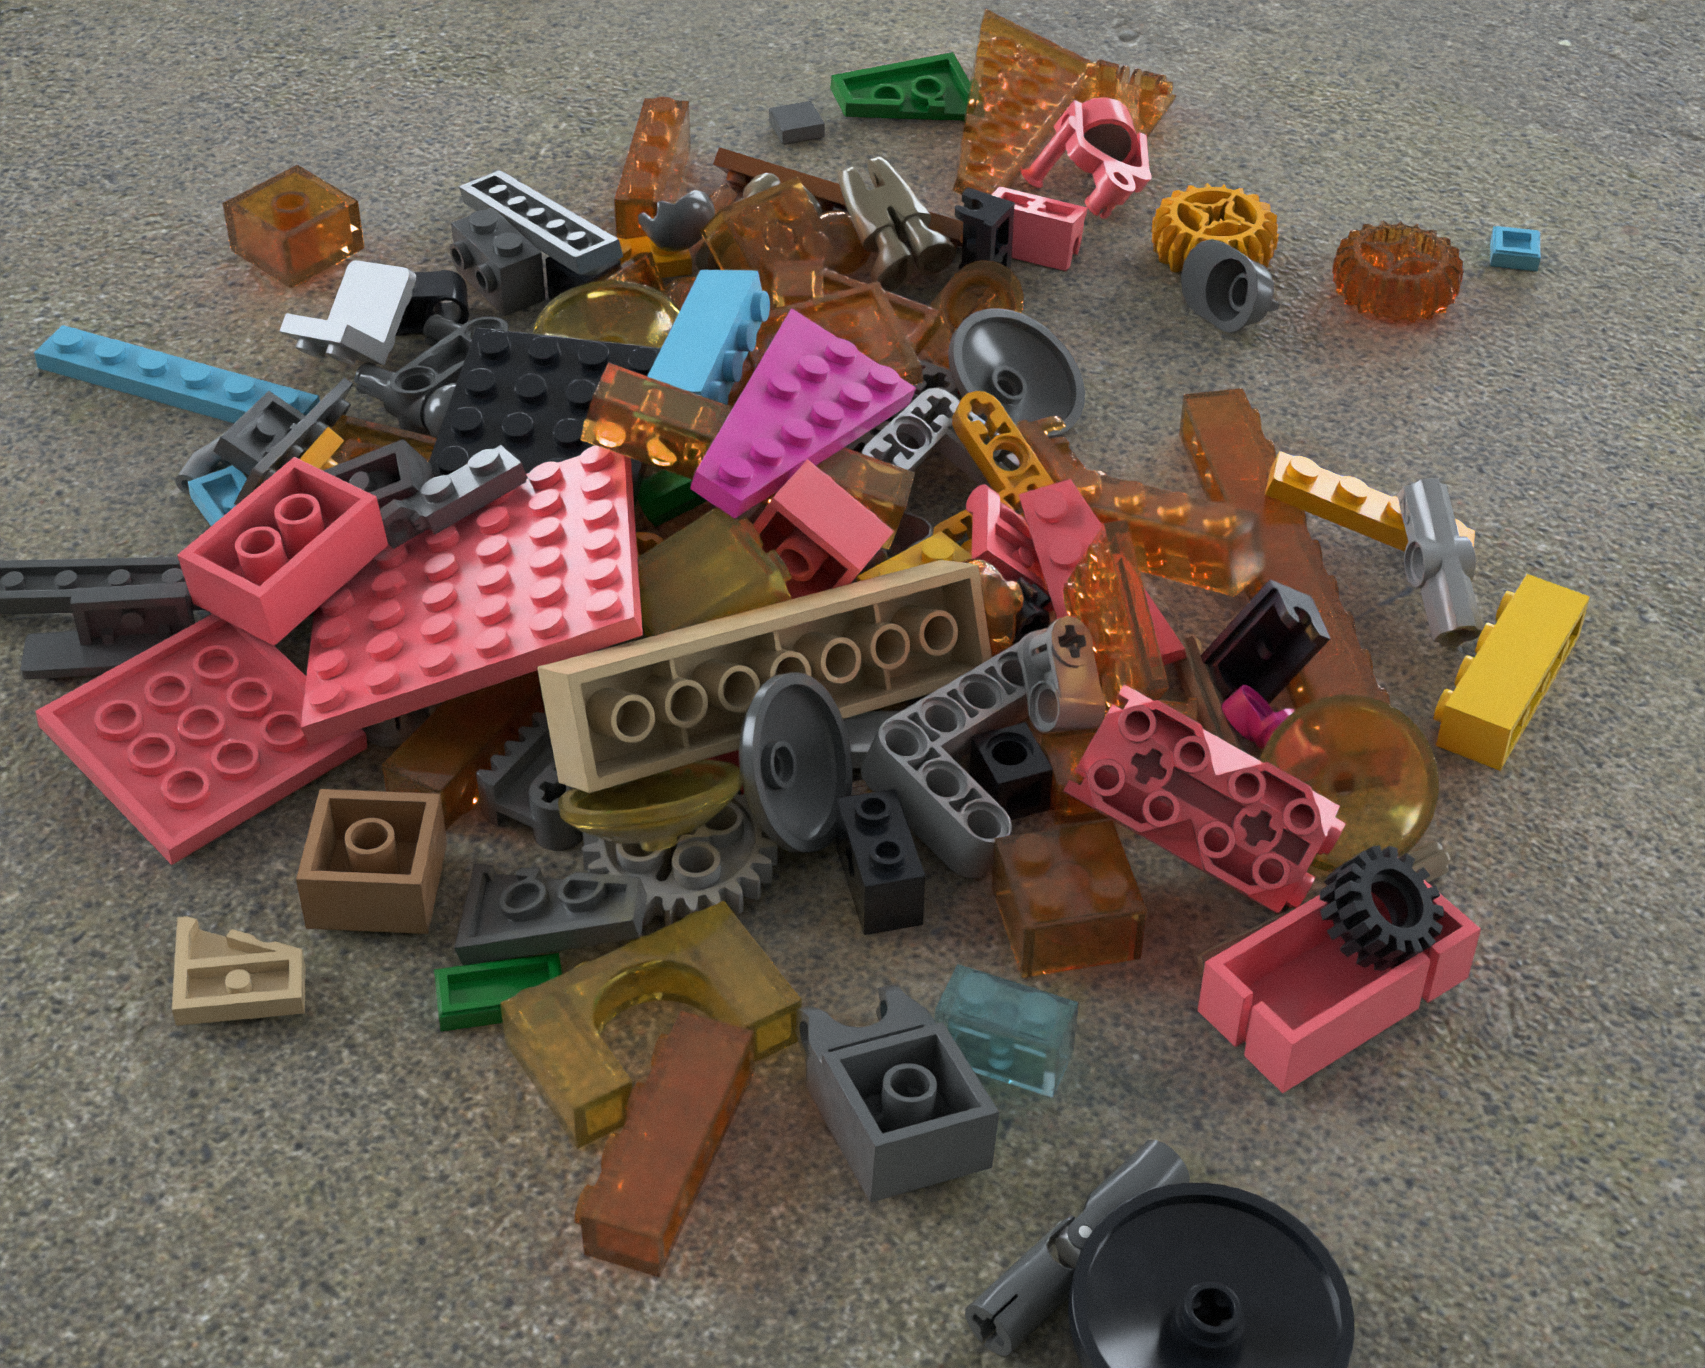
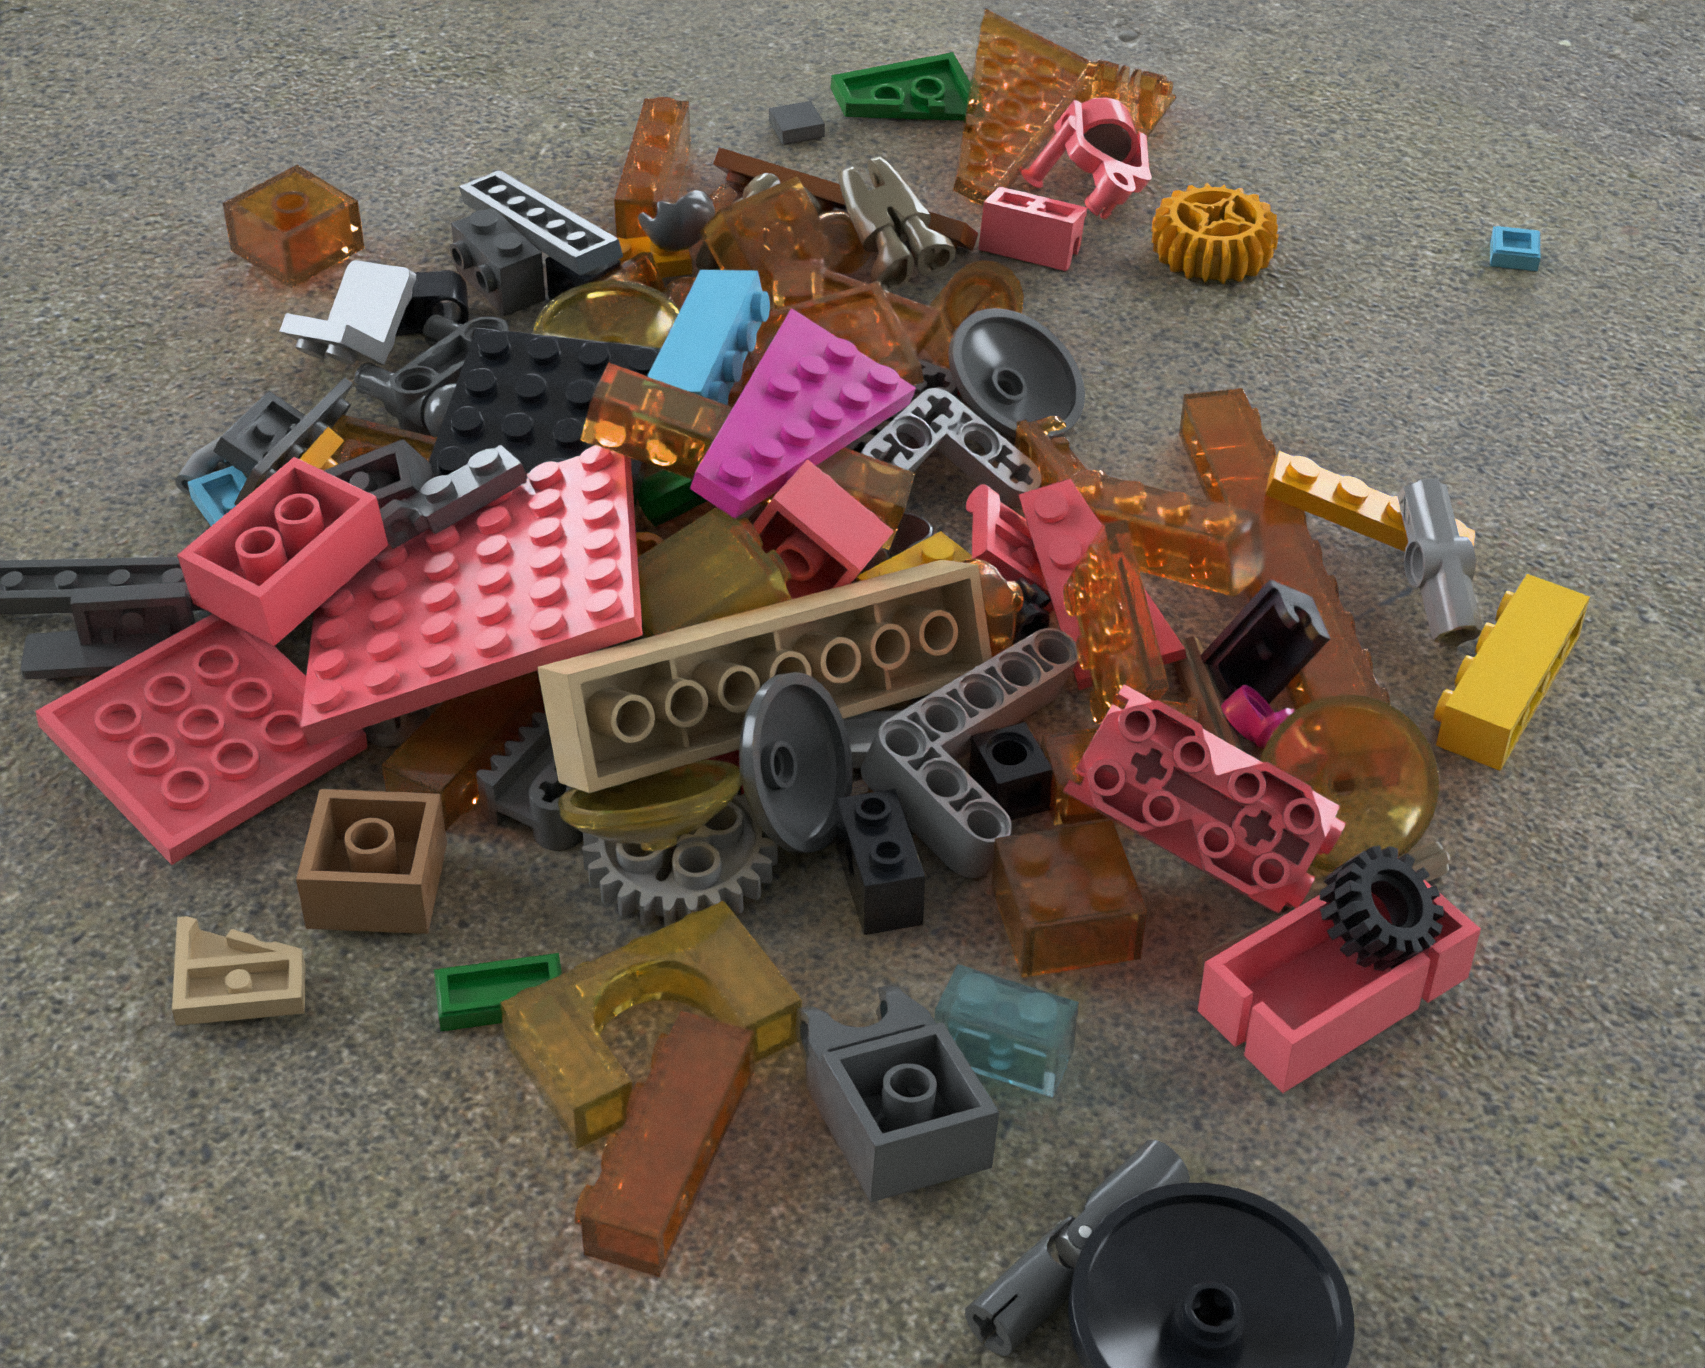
medium azure plate [34,325,320,423] -> none
dark grey wing [454,864,647,965] -> none
light orange beam [933,391,1055,555] -> none
black hinge [952,187,1015,306] -> none
light grey piece [1018,616,1106,732] -> none
dark grey piece [1181,239,1280,333] -> none
clear orange gear [1332,221,1464,323] -> none

